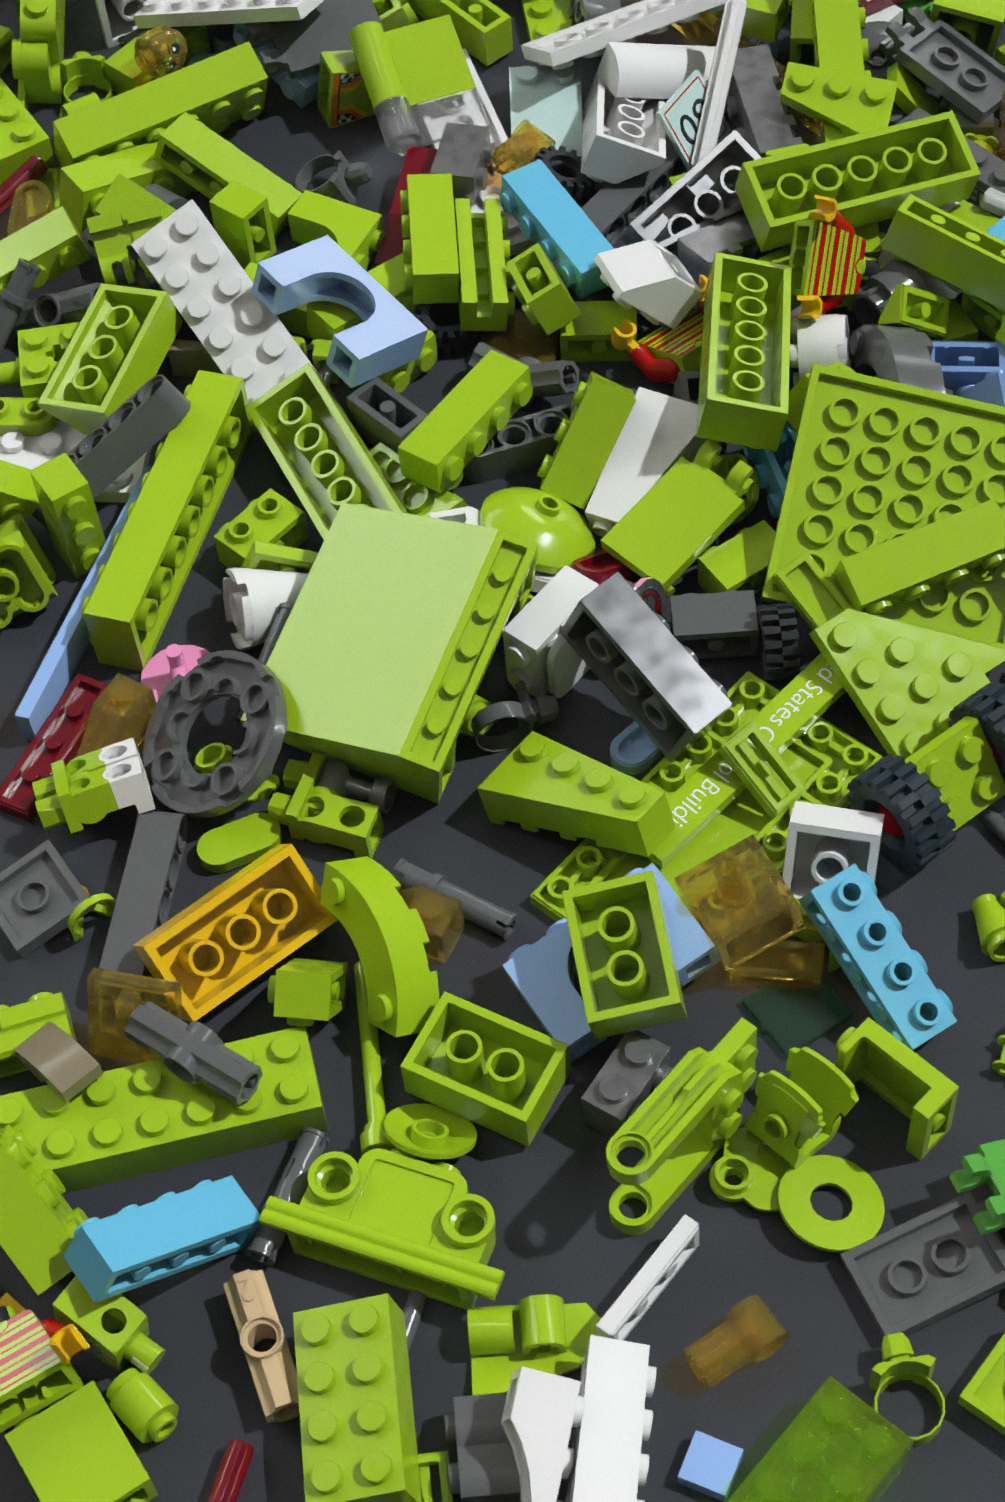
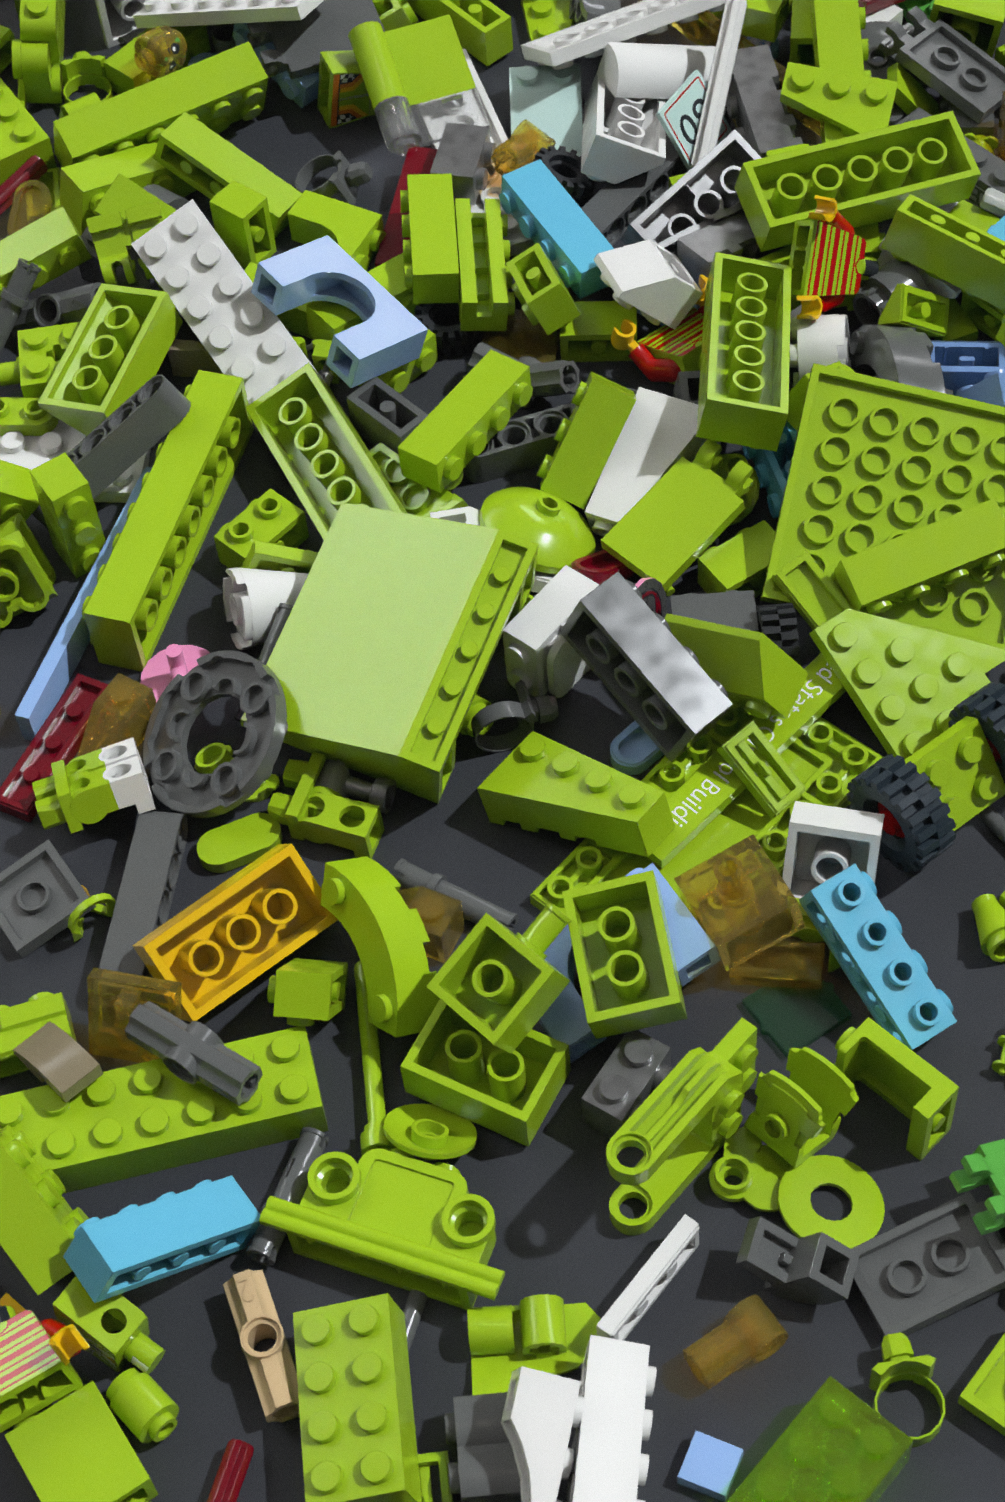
none -> lime brick [426,902,571,1054]
none -> lime slope [664,613,809,719]
none -> dark grey brick [736,1216,860,1305]

